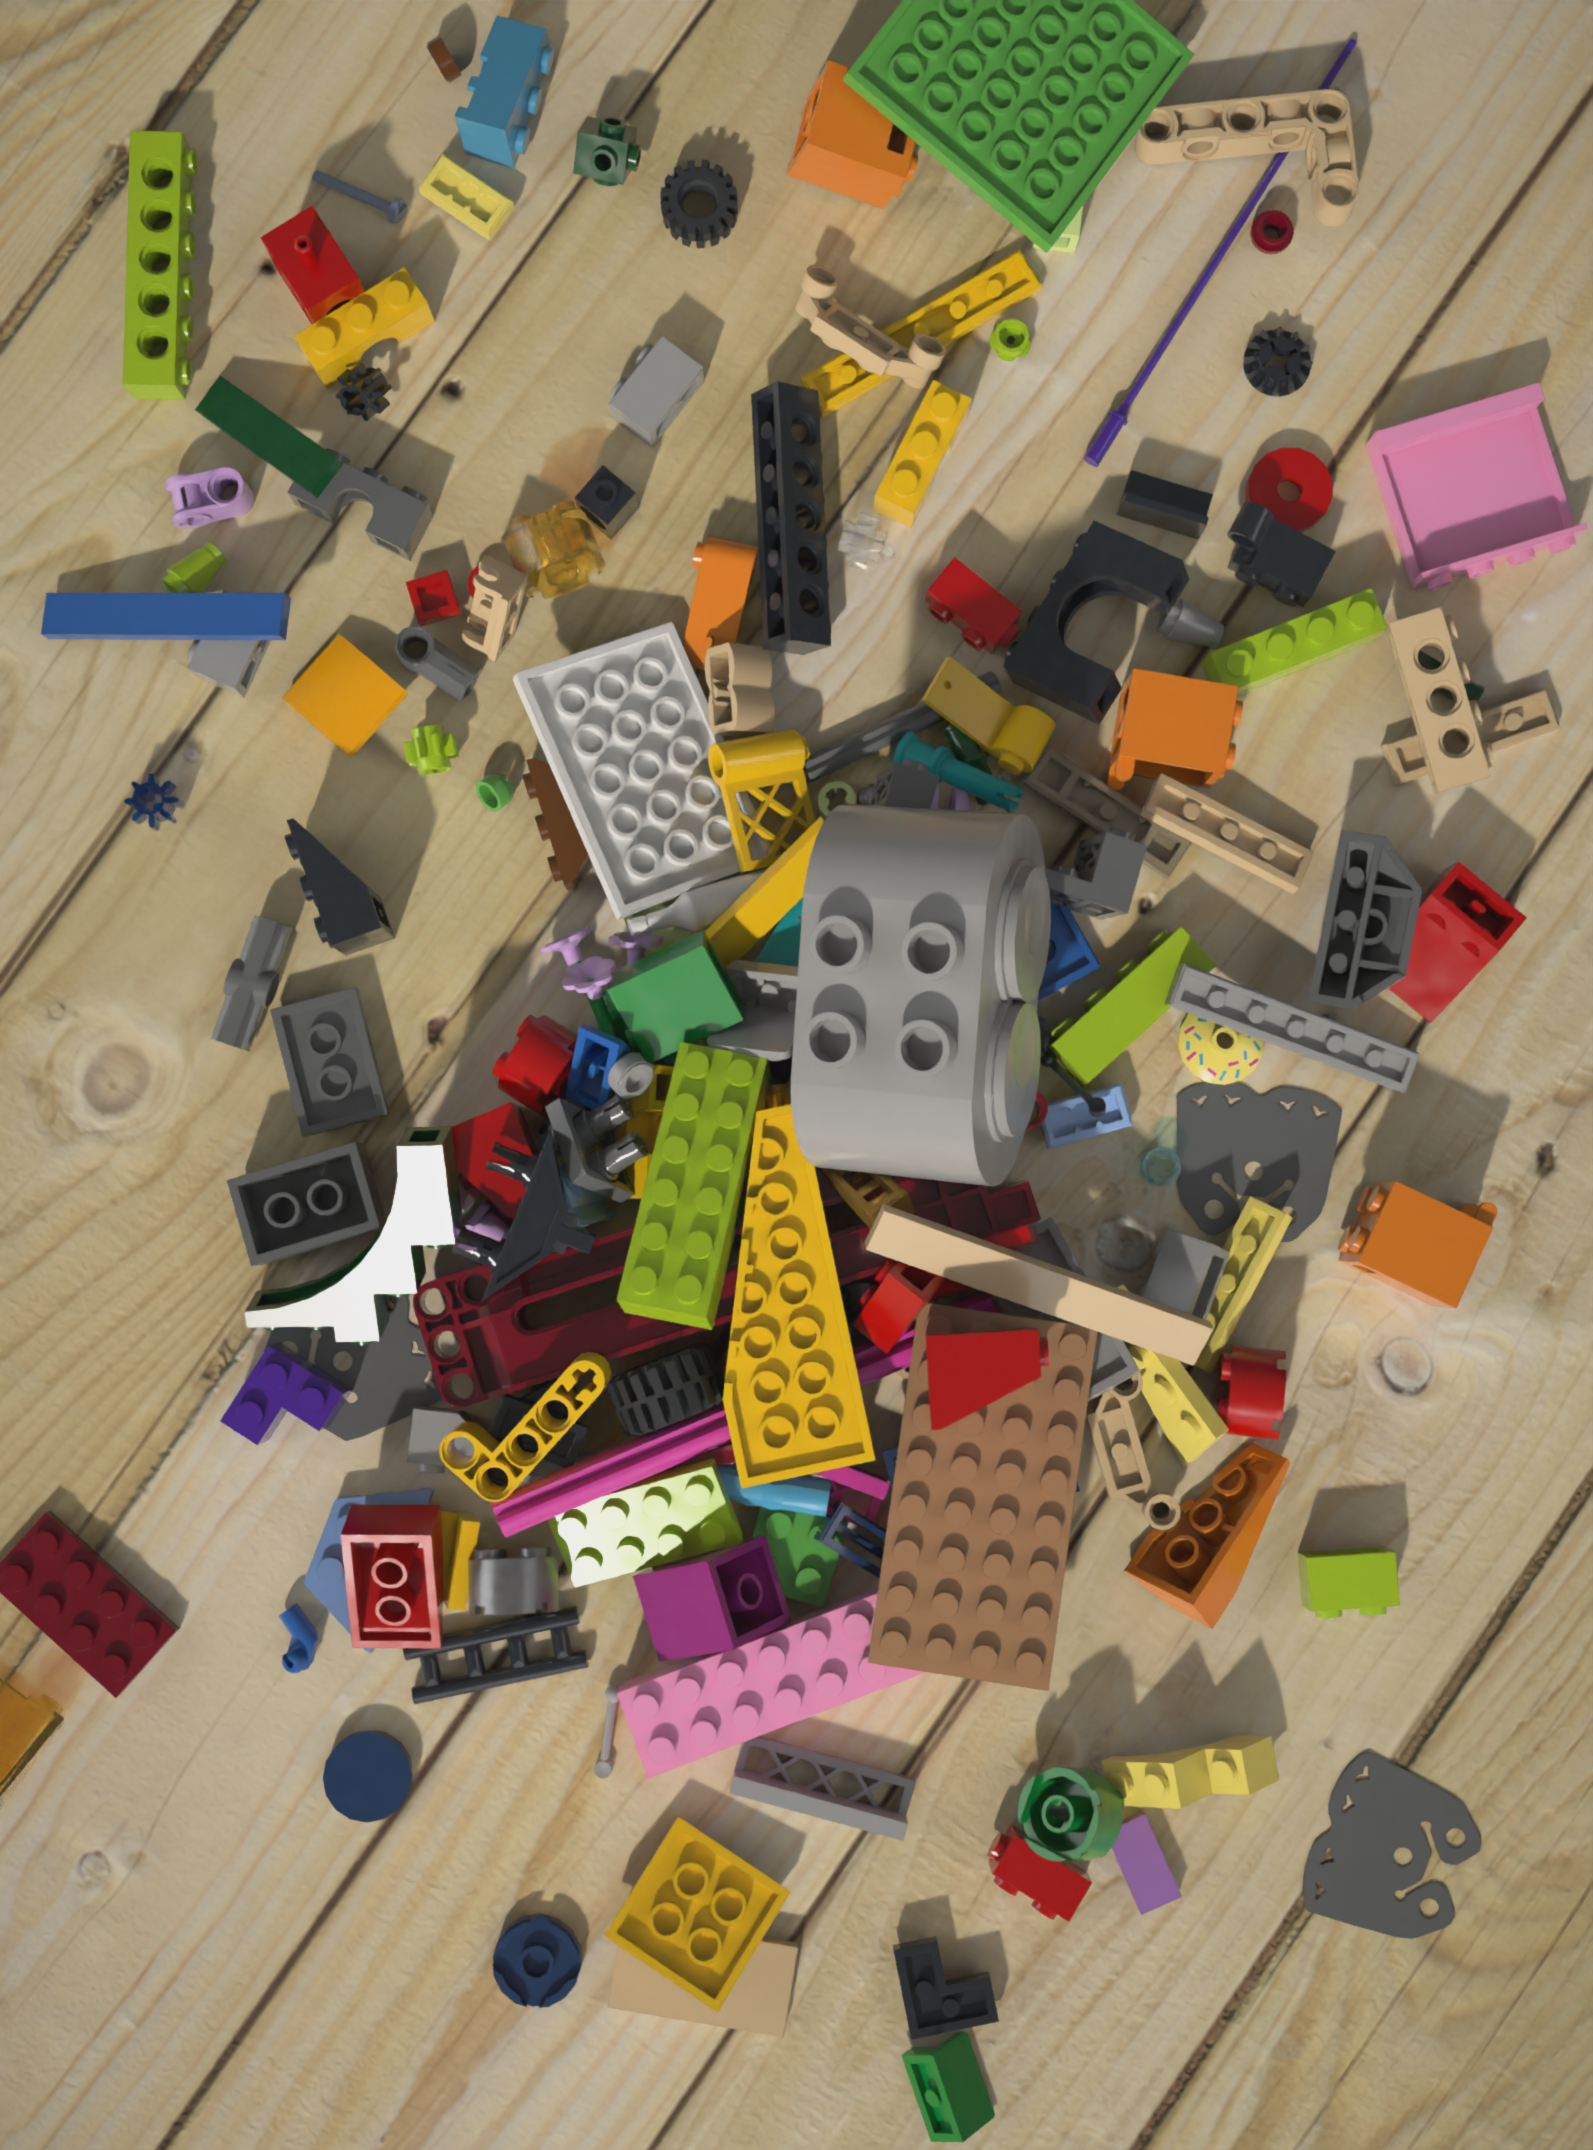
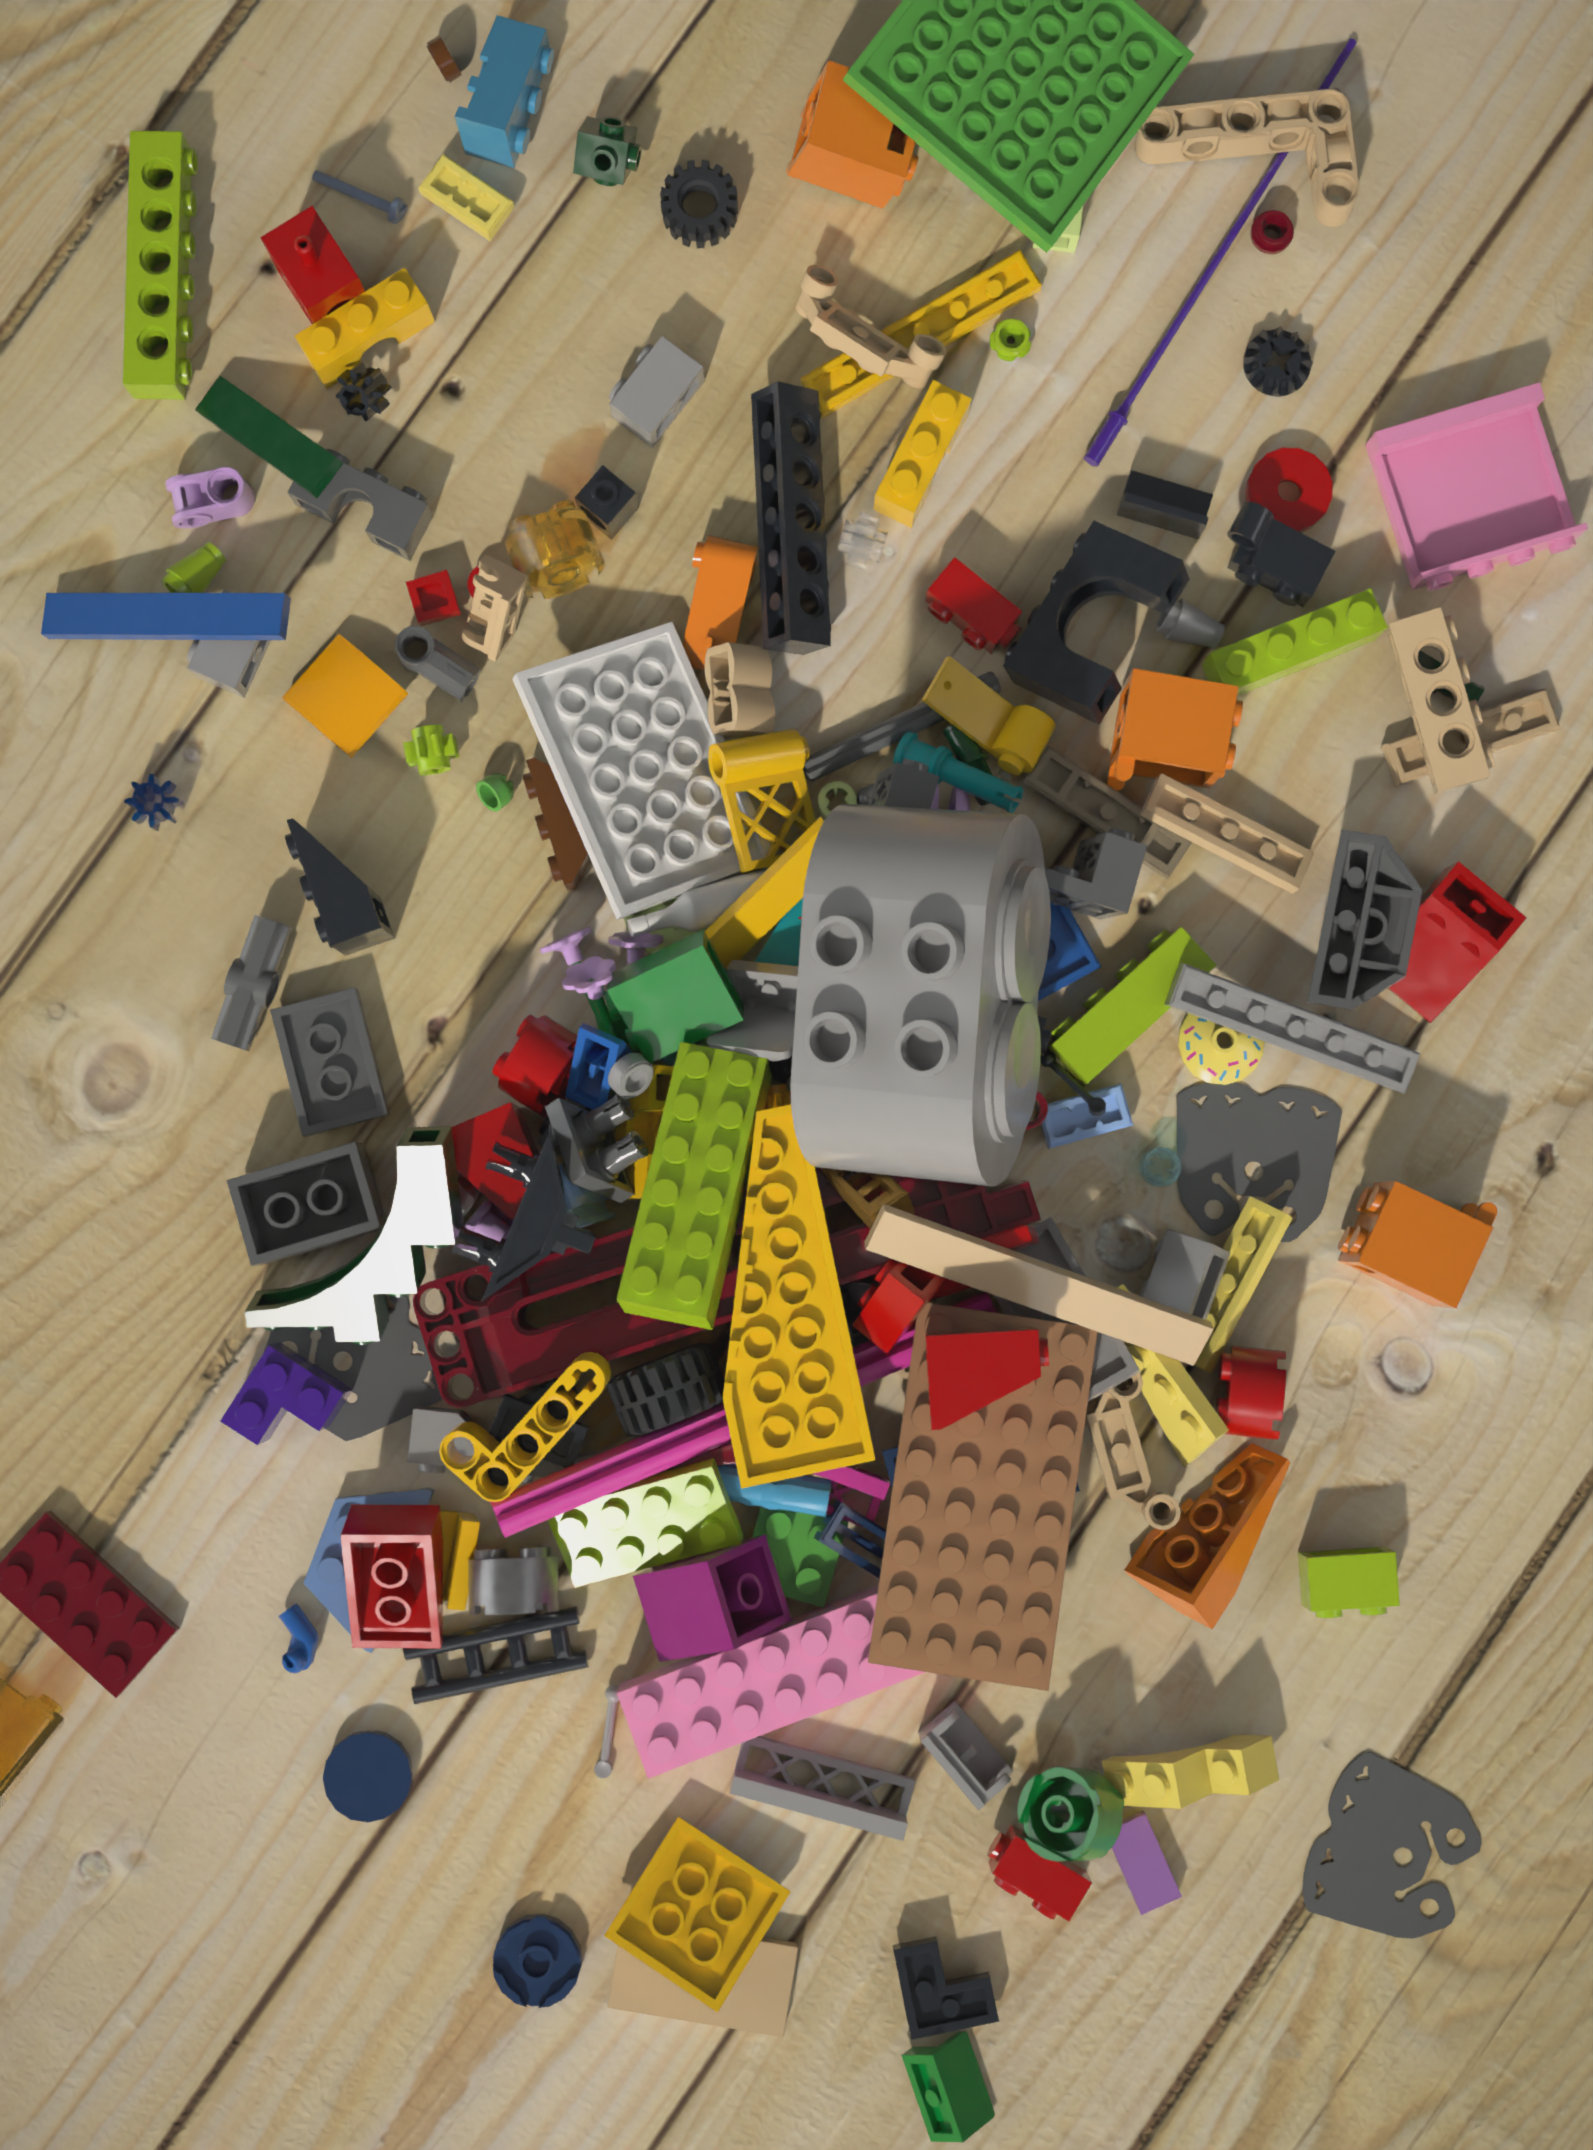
none -> light grey hinge [918,1701,1013,1811]

